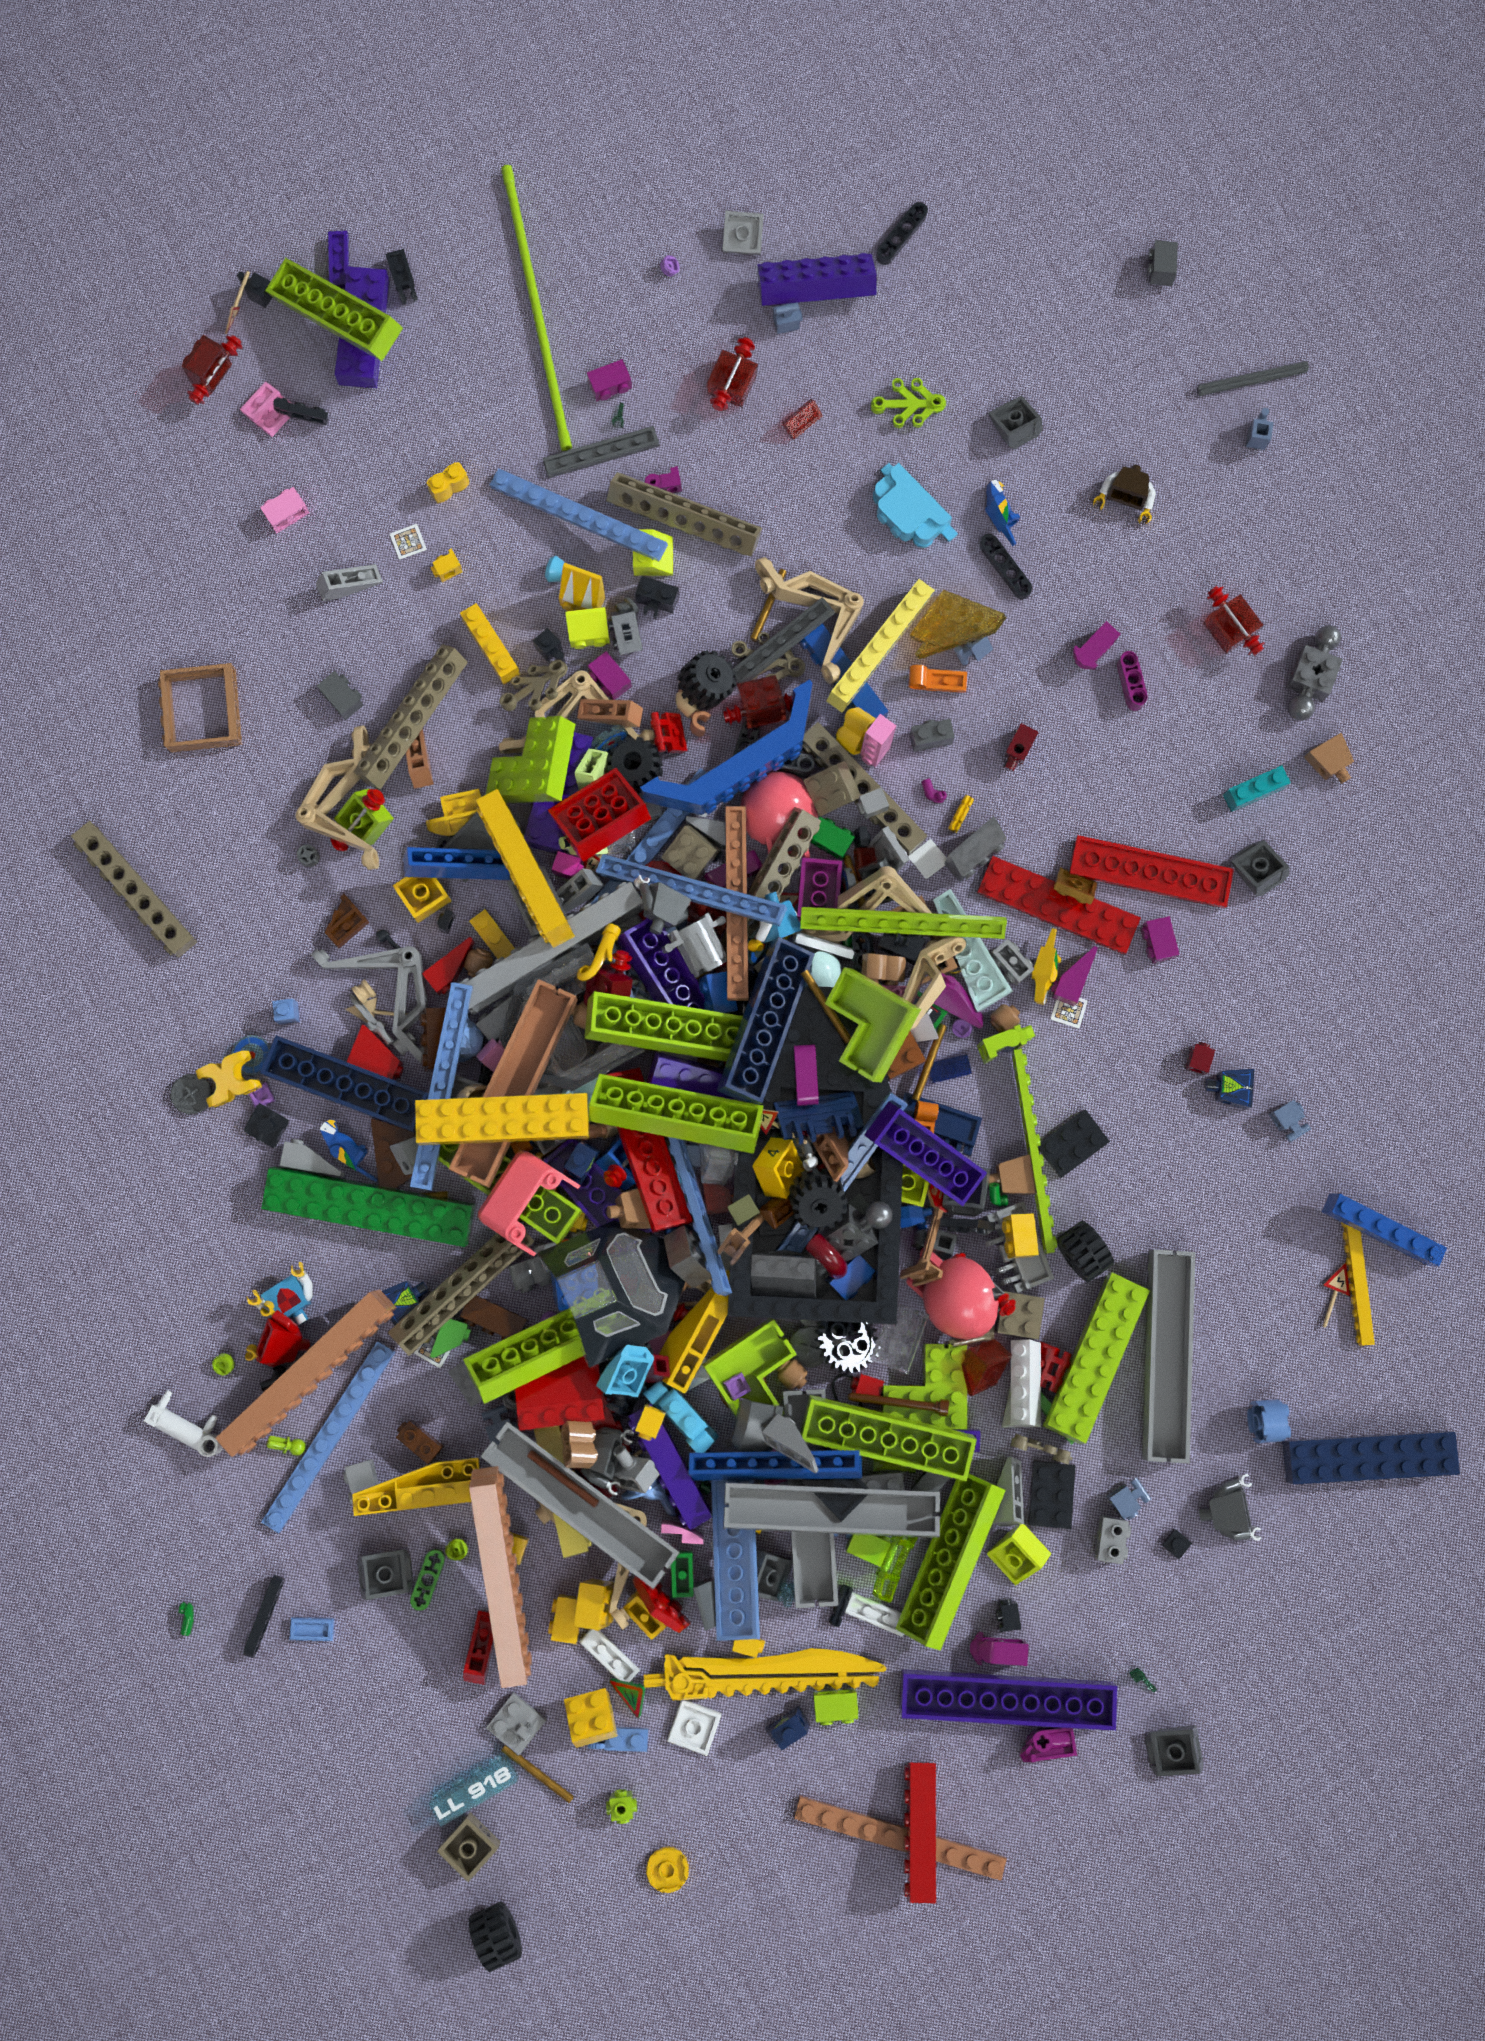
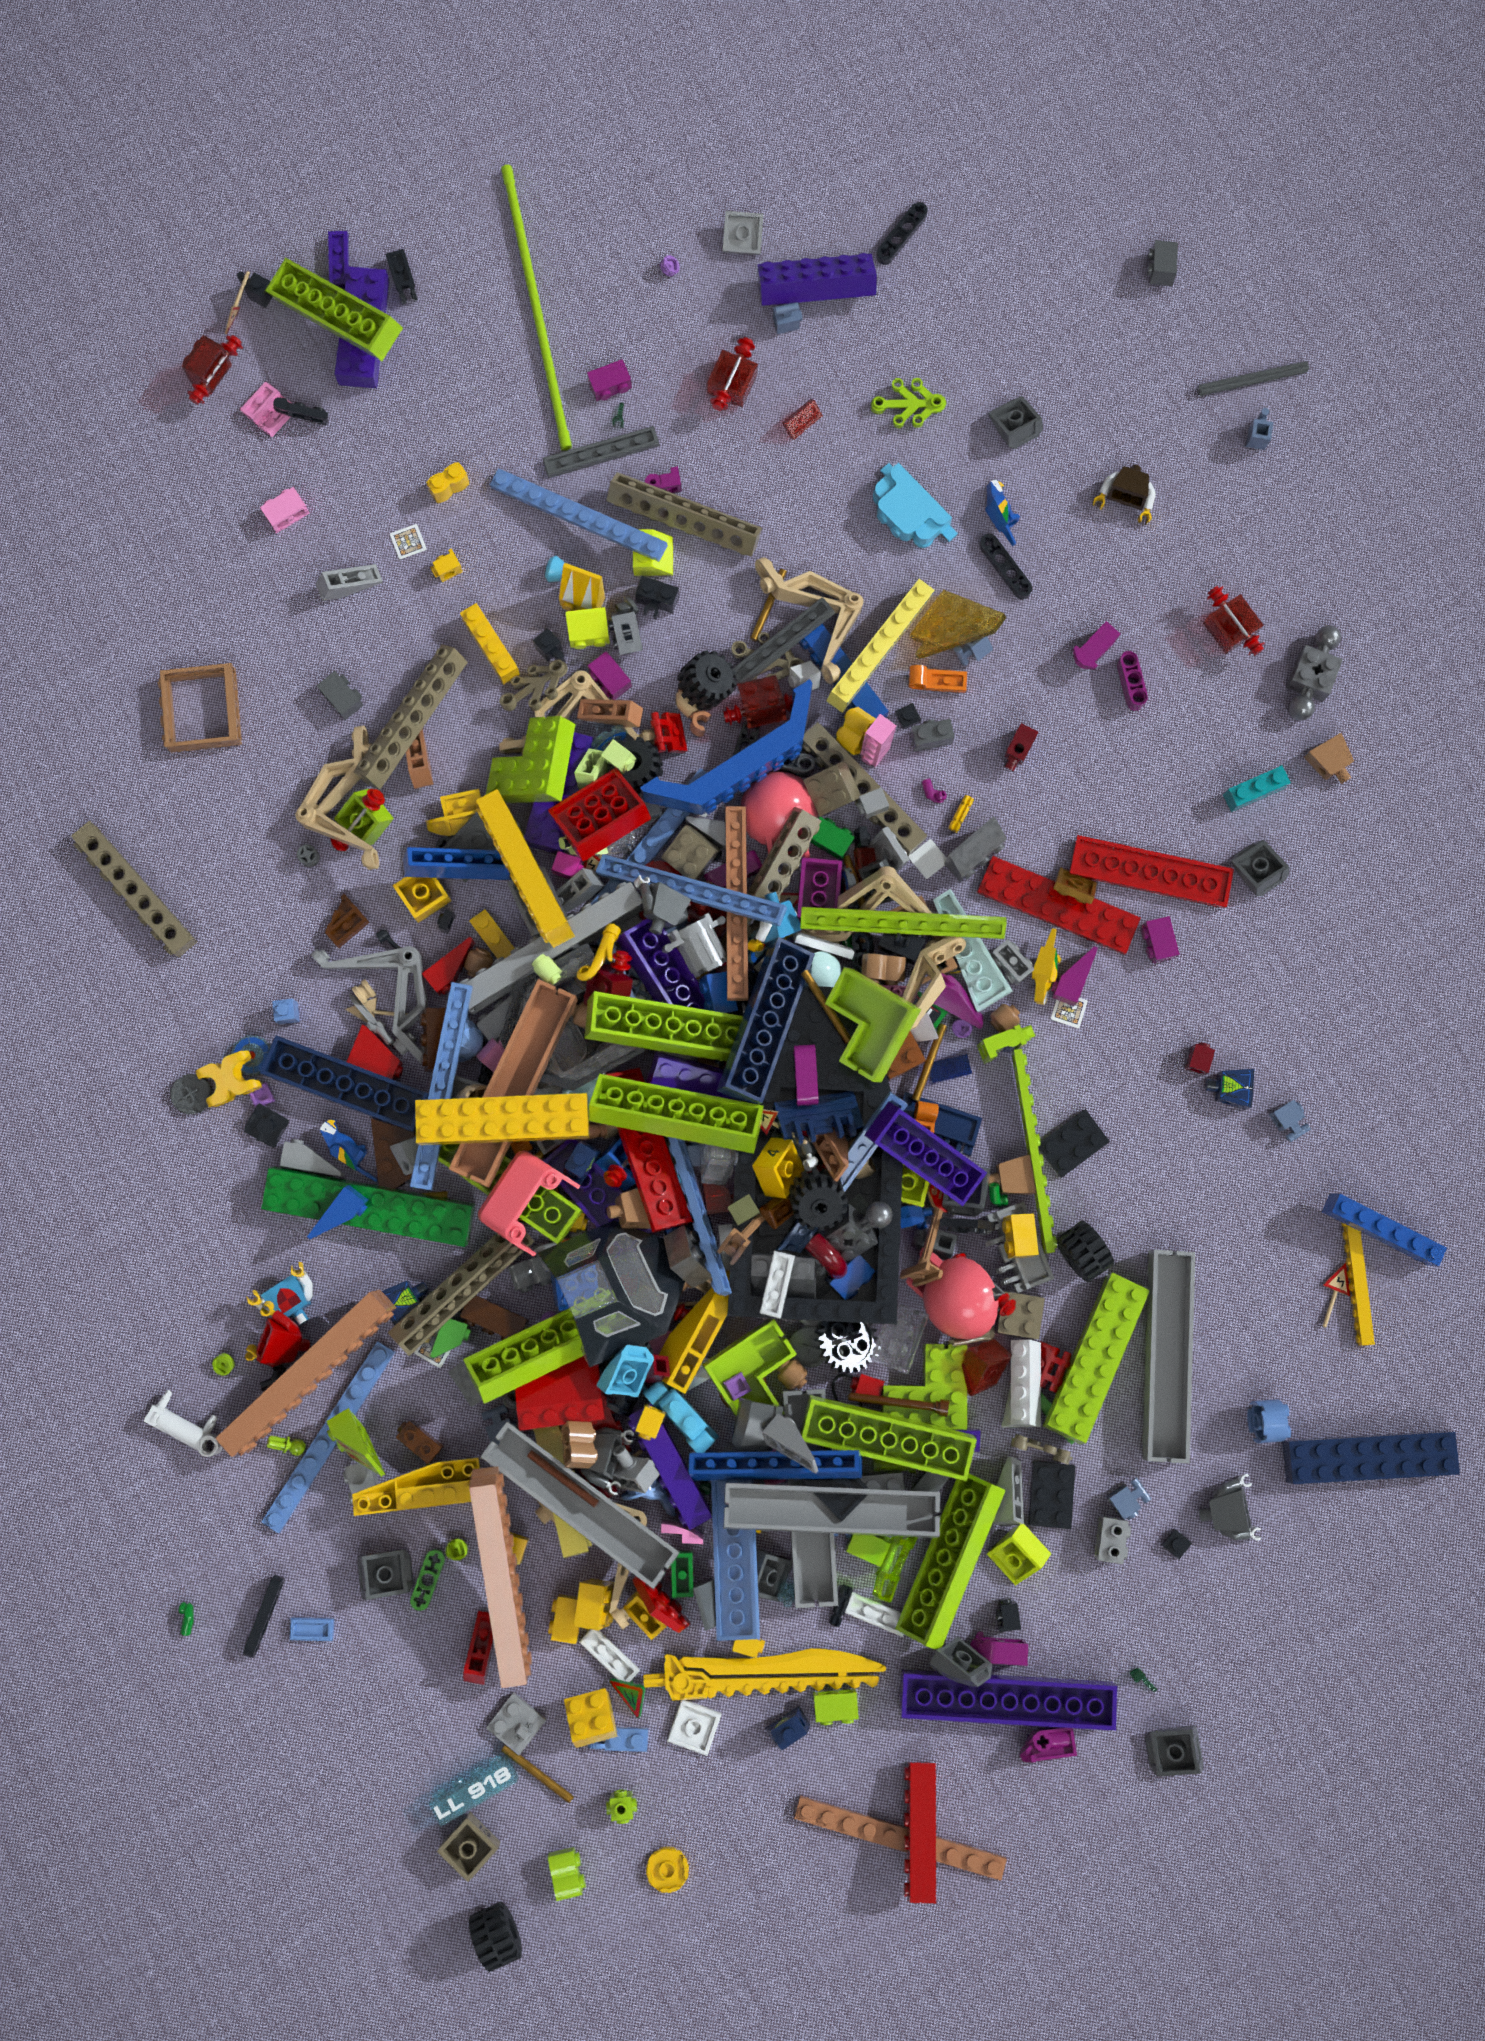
none -> blue slope [307,1185,368,1239]
none -> lime slope [326,1408,385,1477]
none -> yellowish green brick [532,954,562,985]
none -> lime brick [548,1847,586,1901]
none -> yellowish green brick [601,739,636,774]
none -> white tile [760,1251,795,1318]
none -> white brick [788,661,821,690]
none -> black plate [895,703,921,730]
none -> dark grey slope [930,1637,992,1687]

